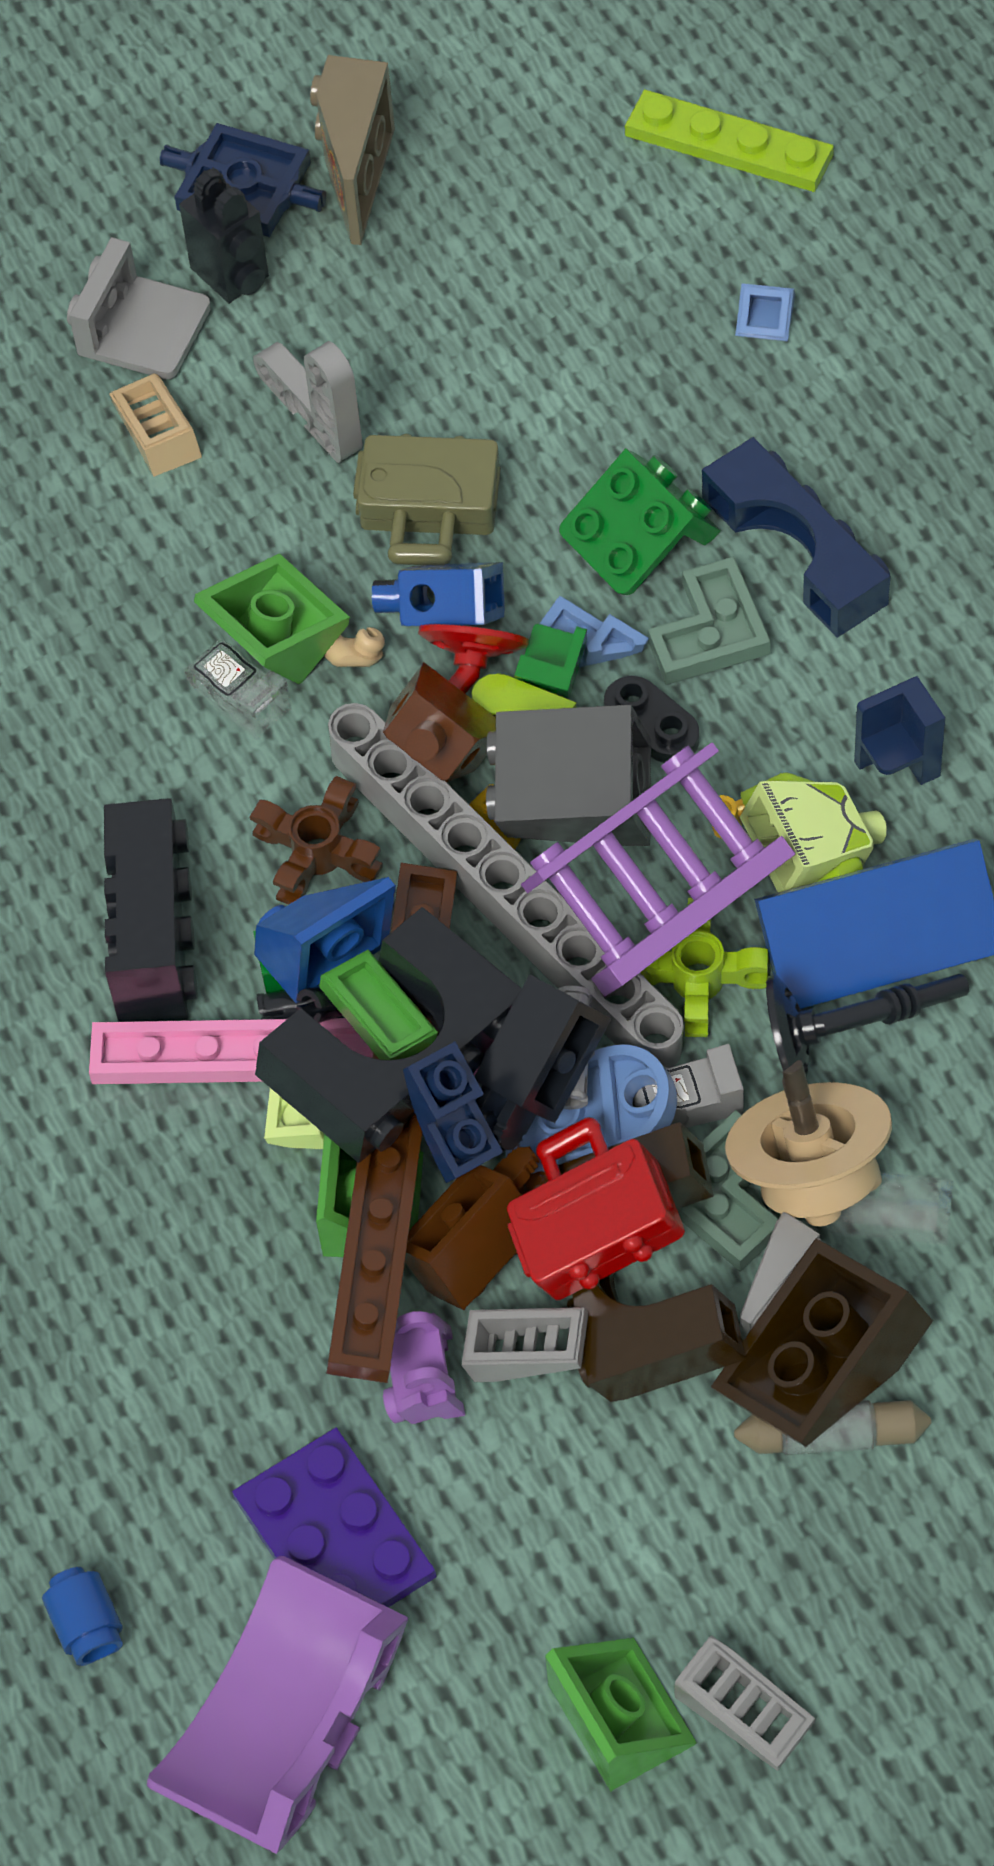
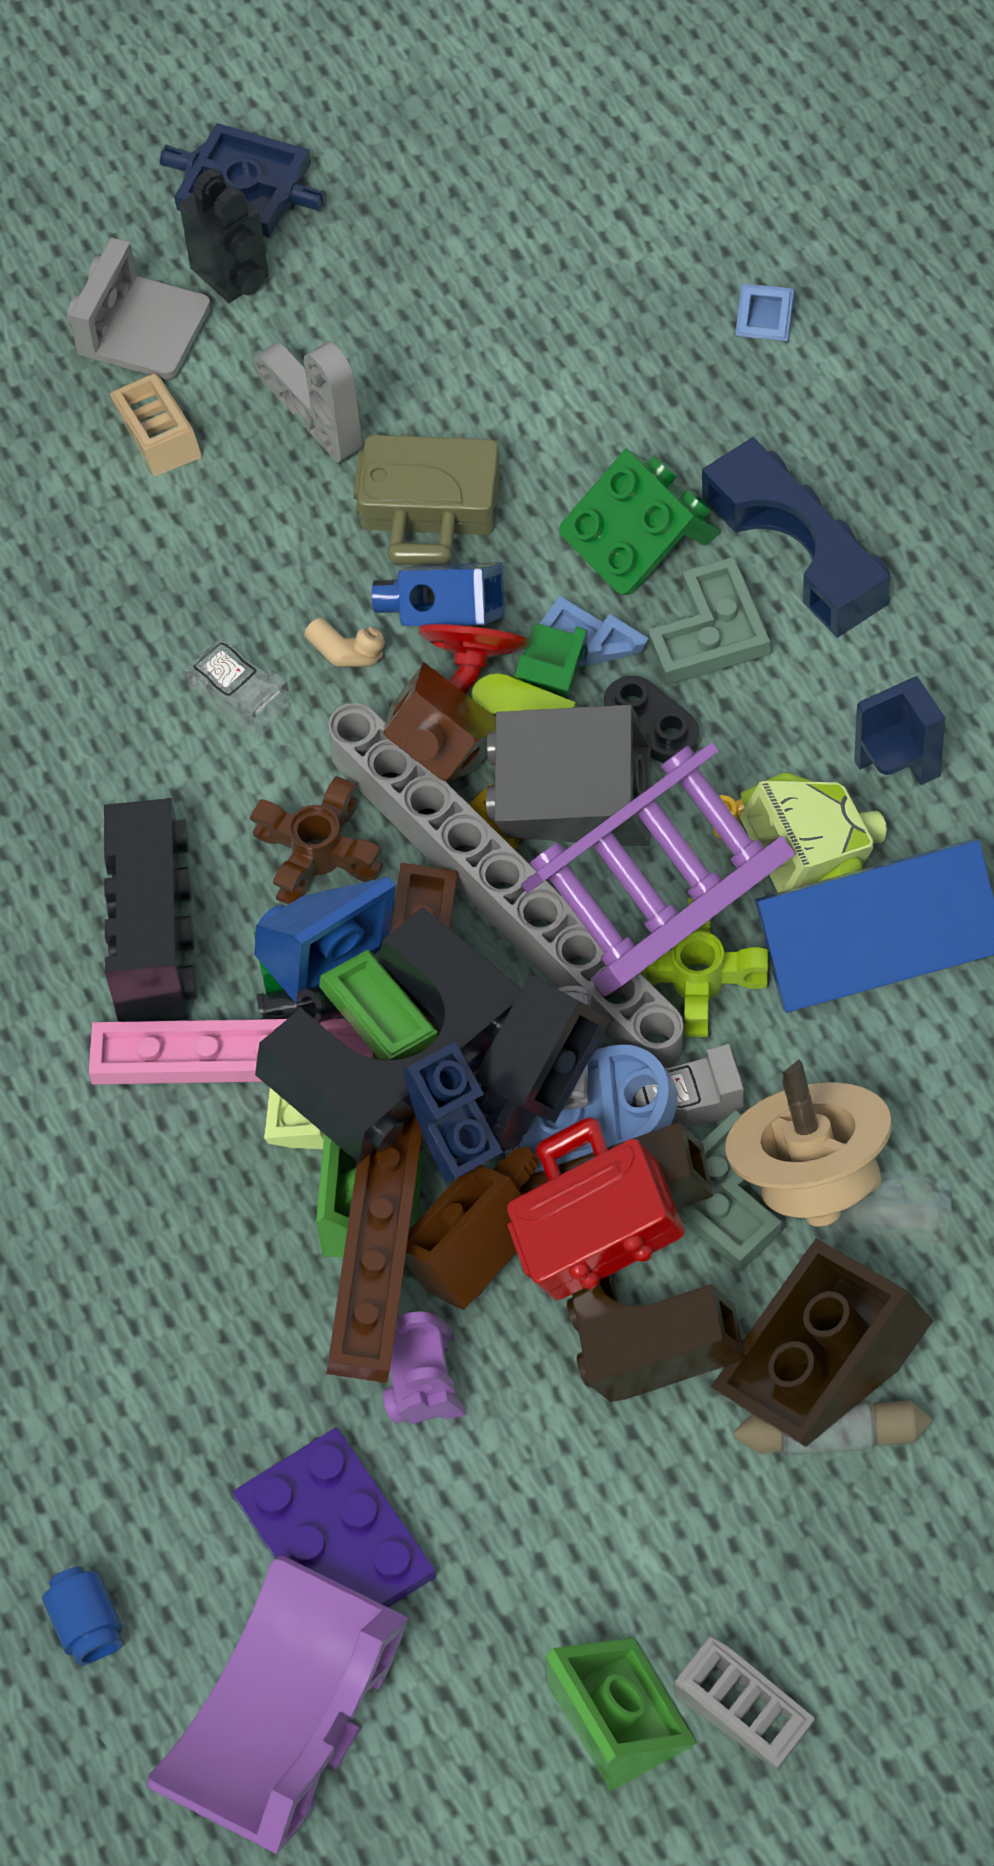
bright green slope [194,553,350,684] -> none
dark tan slope [310,55,395,245] -> none
light grey slope [461,1307,588,1382] -> none
lime plate [625,89,834,192] -> none
light grey slope [740,1212,821,1342] -> none
black dish [766,974,969,1077] -> none

